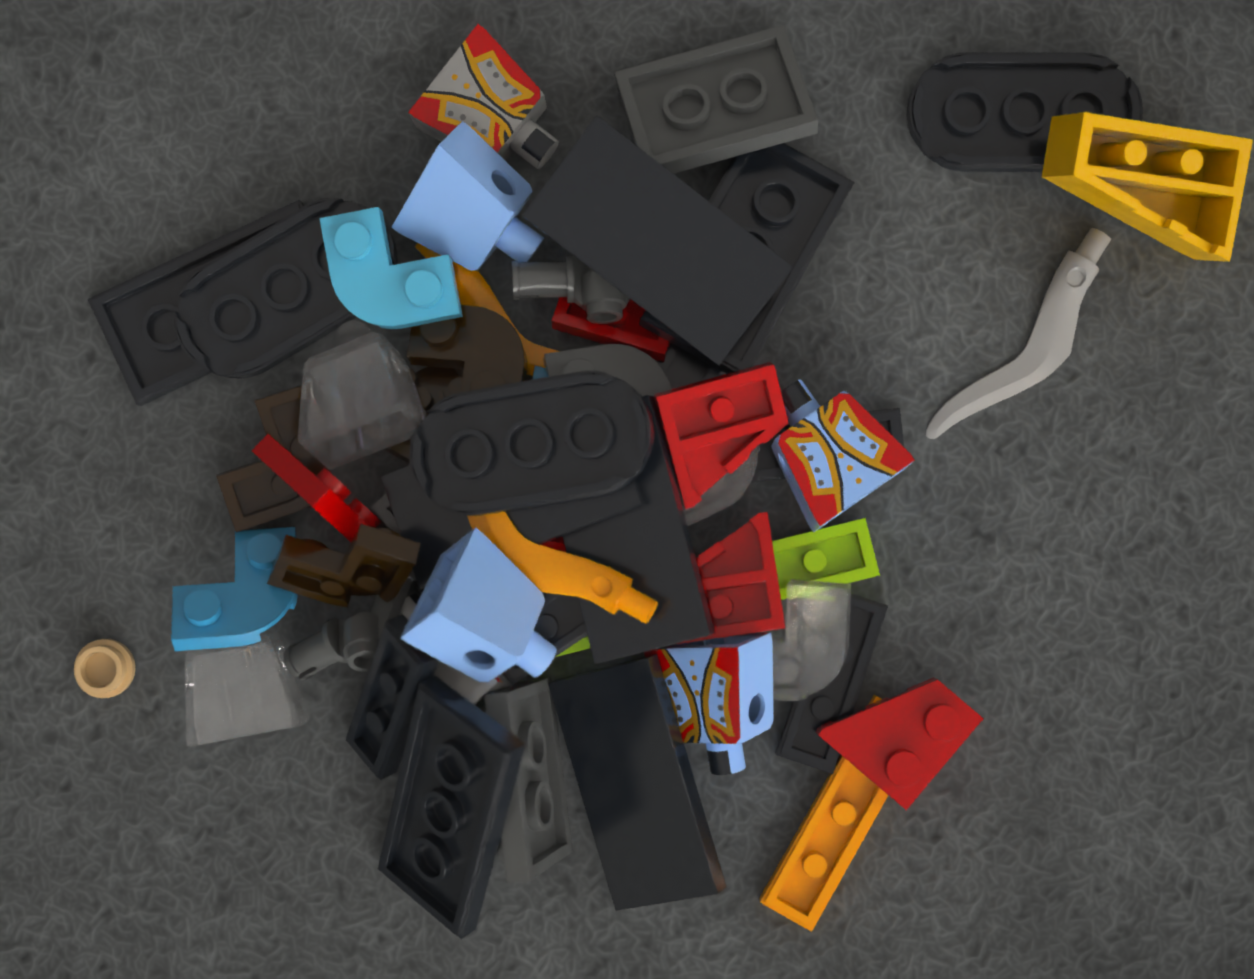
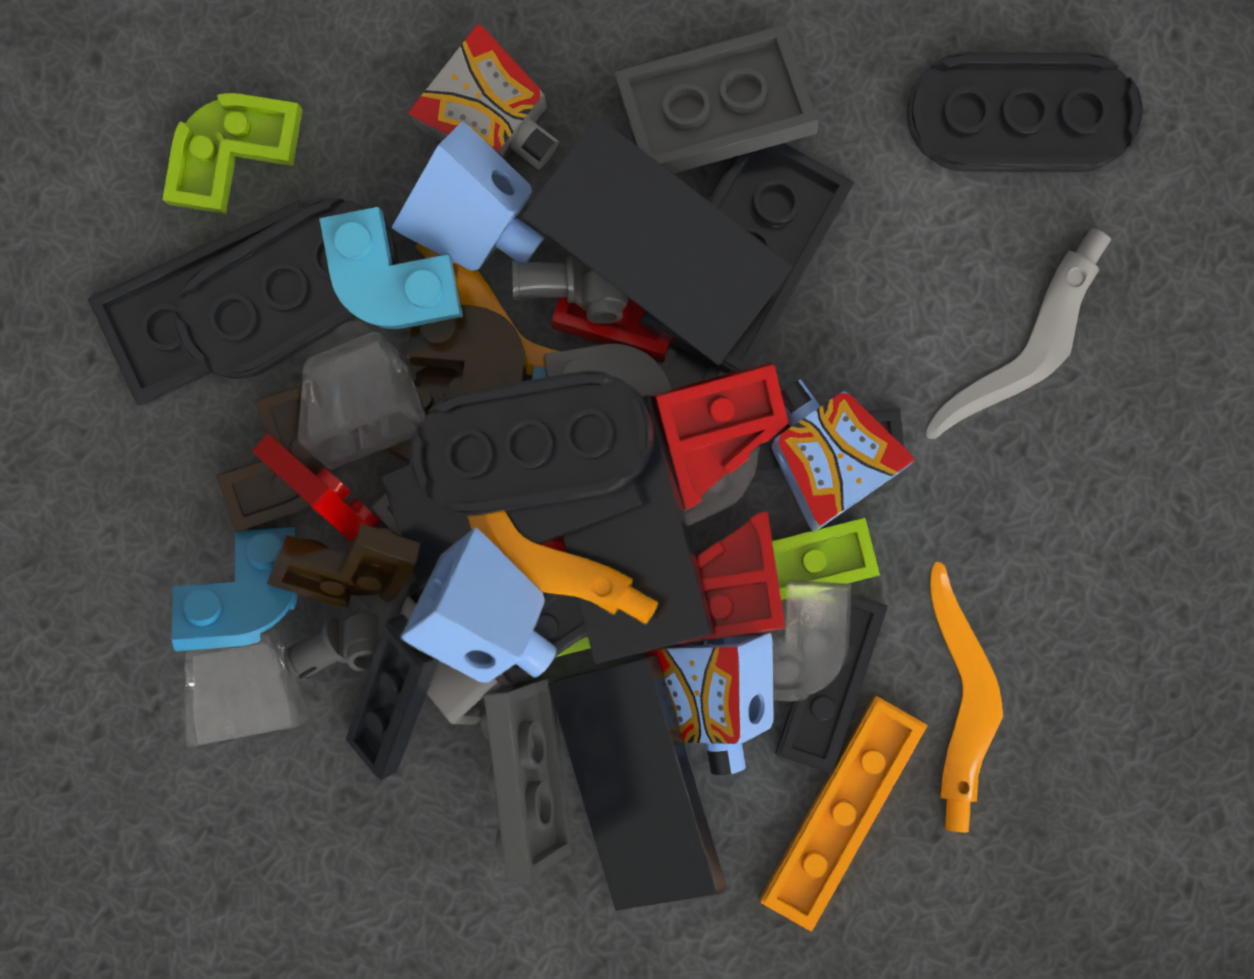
tan plate [74,639,135,698] -> none
black tile [378,675,526,939] -> none
red wing [815,677,984,810] -> none
yellow wedge [1042,112,1253,262] -> none
none -> lime plate [162,93,303,214]
none -> light orange piece [930,562,1003,833]

